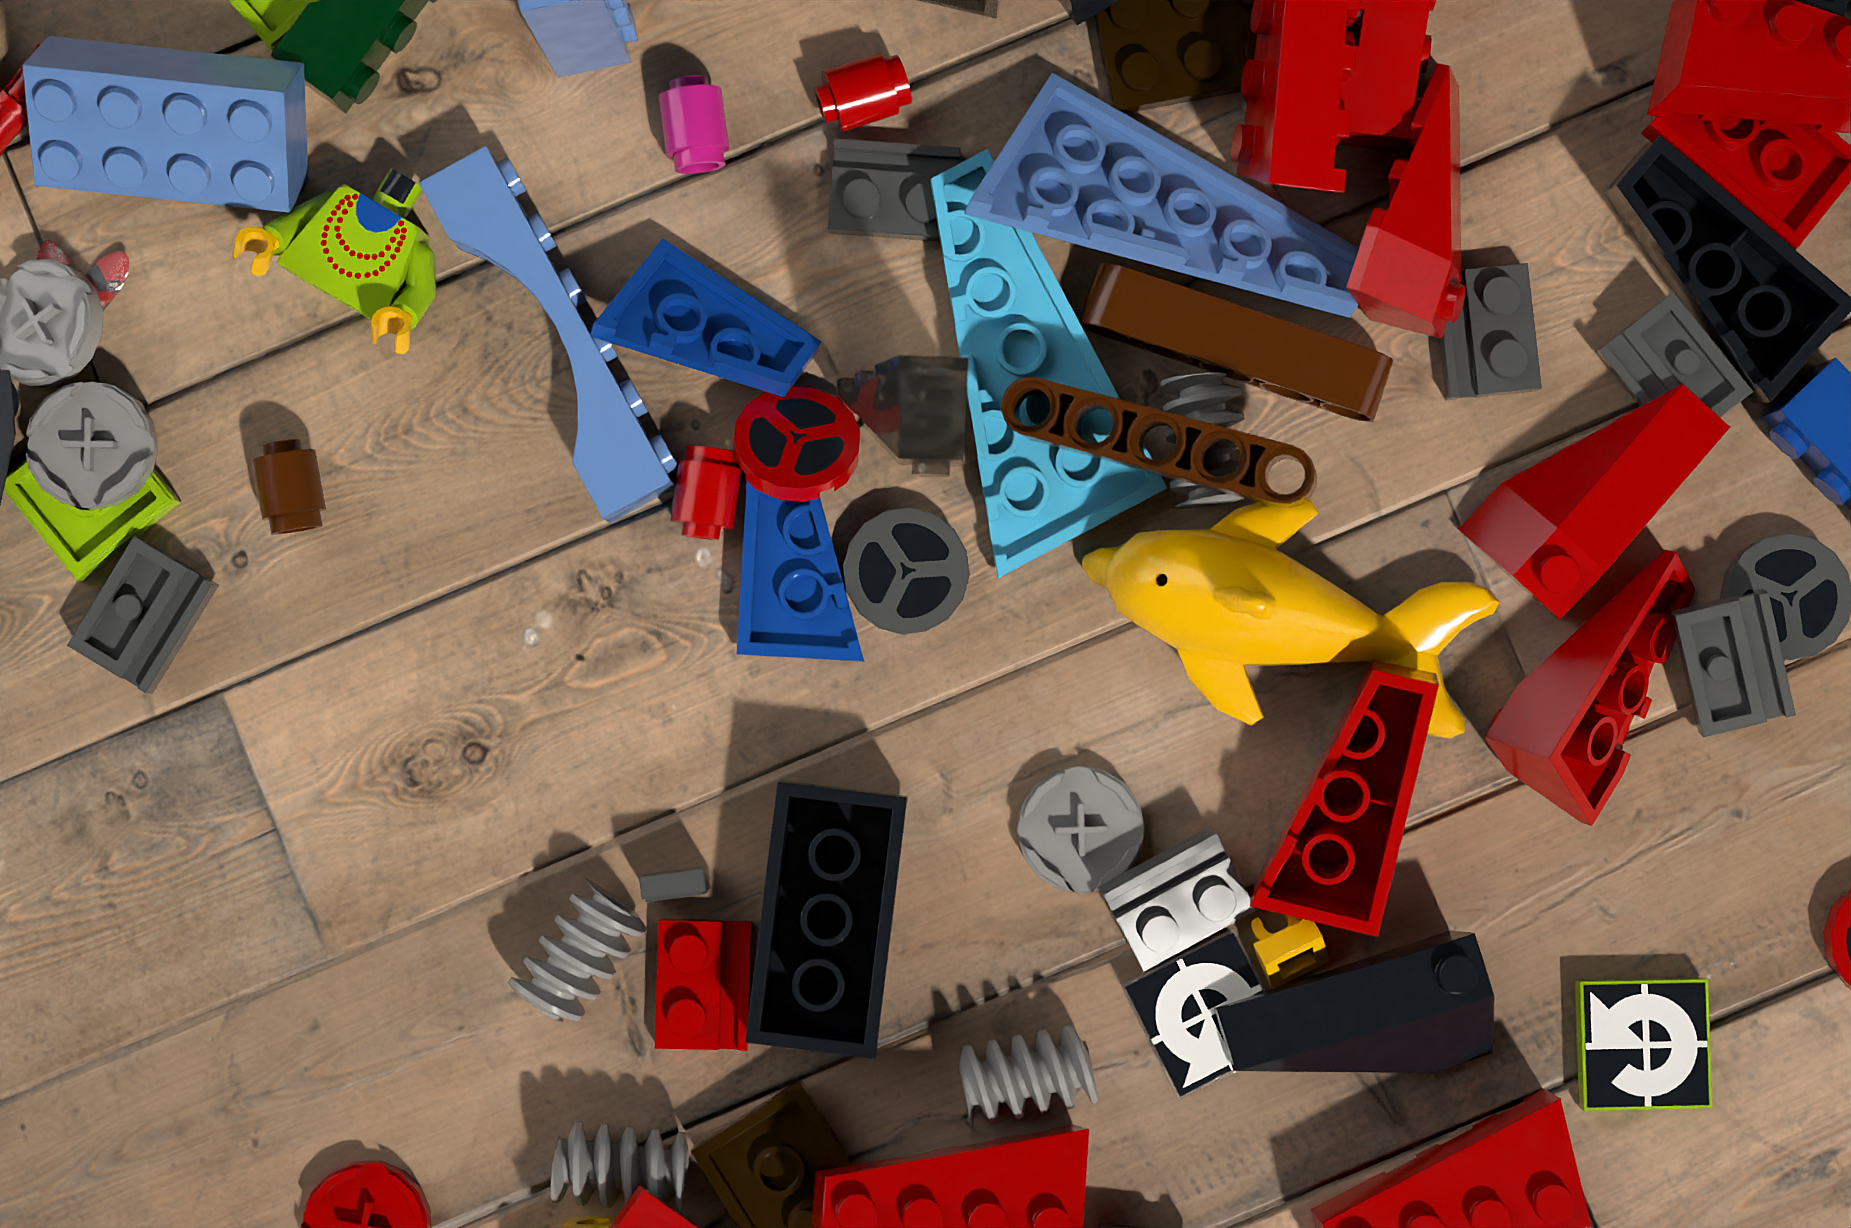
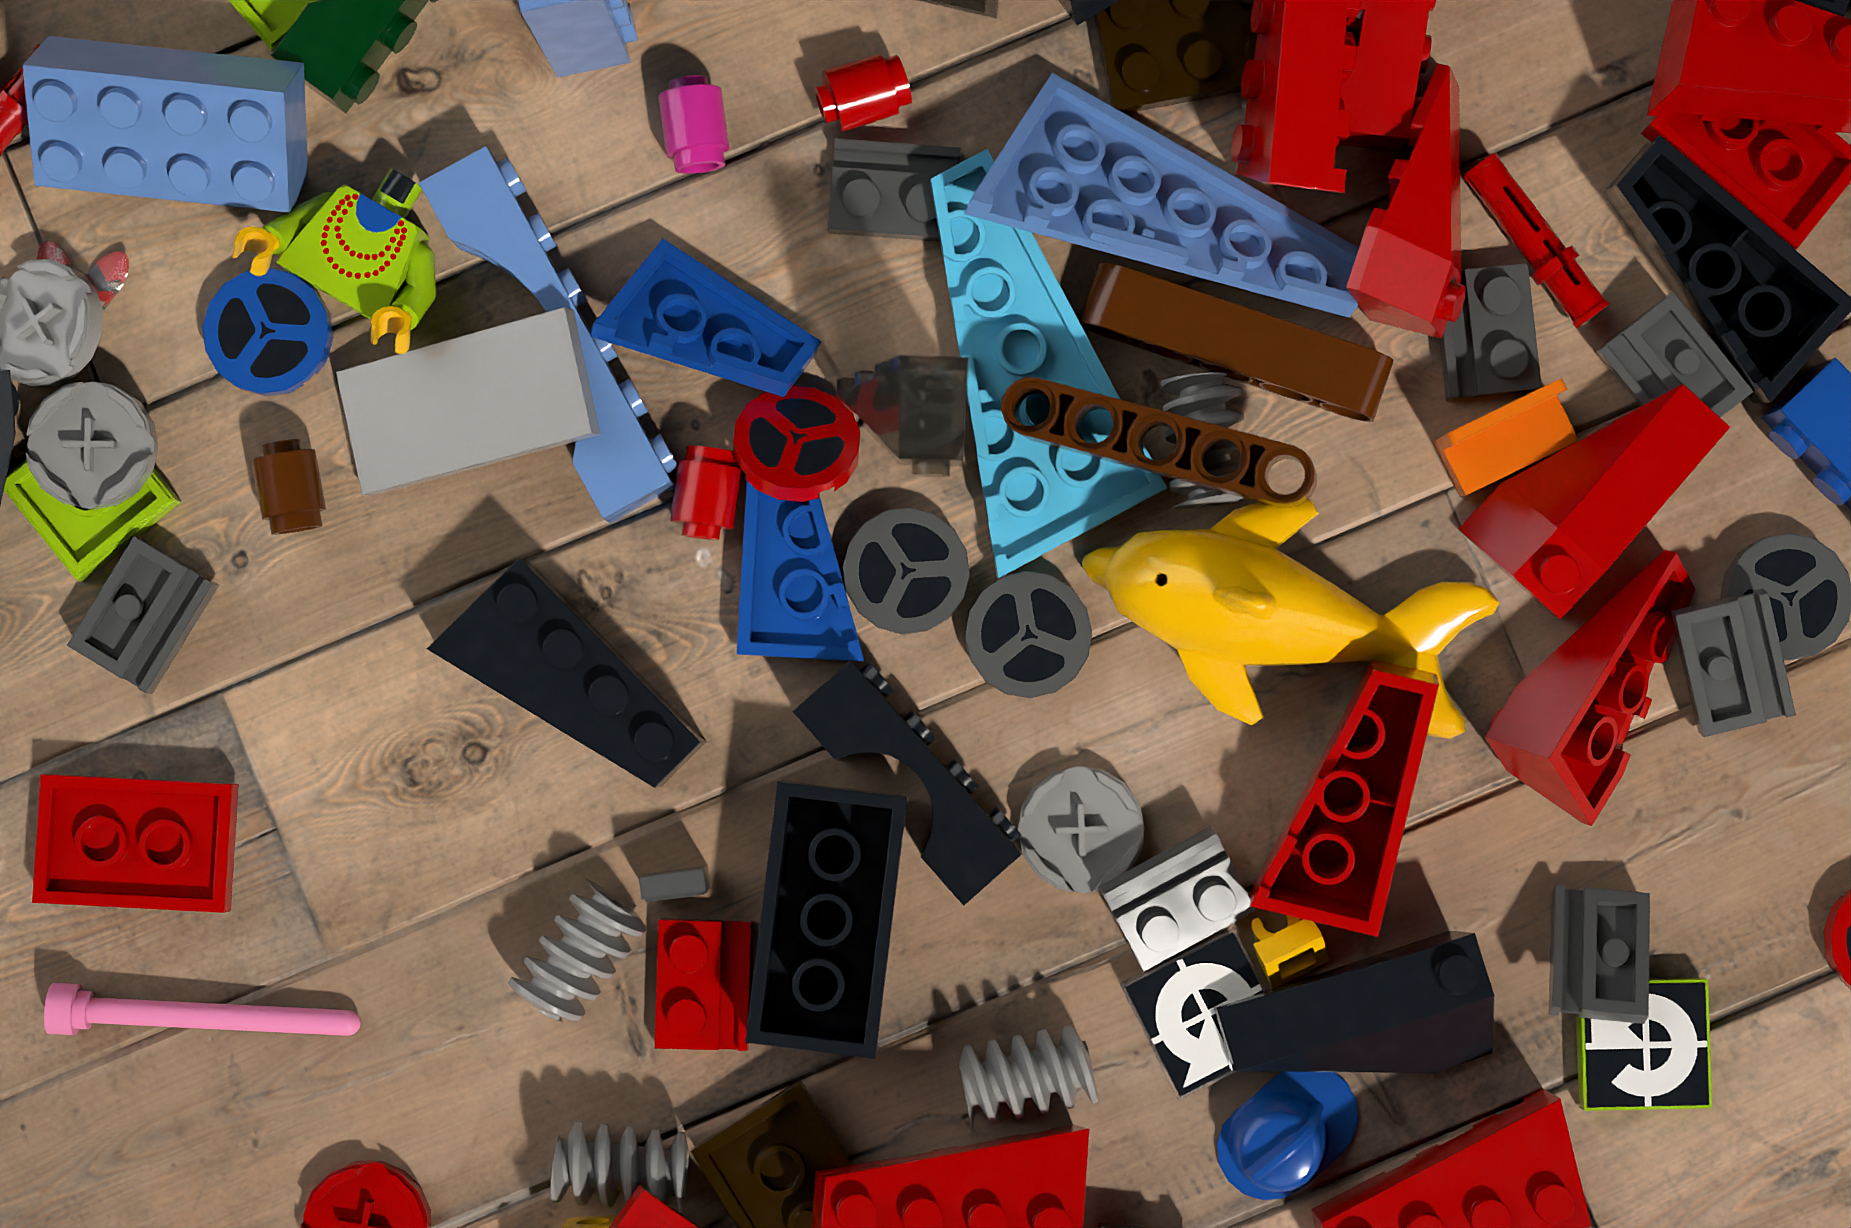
none -> red plate [32,774,239,913]
none -> bright pink piece [44,982,361,1036]
none -> blue tile [202,268,333,396]
none -> light grey tile [336,307,601,496]
none -> black wedge [426,558,707,788]
none -> black arch [792,660,1022,906]
none -> dark grey tile [965,571,1092,698]
none -> blue piece [1217,1072,1358,1200]
none -> orange panel [1433,378,1579,498]
none -> red pin [1462,152,1610,328]
none -> dark grey plate [1549,884,1650,1024]

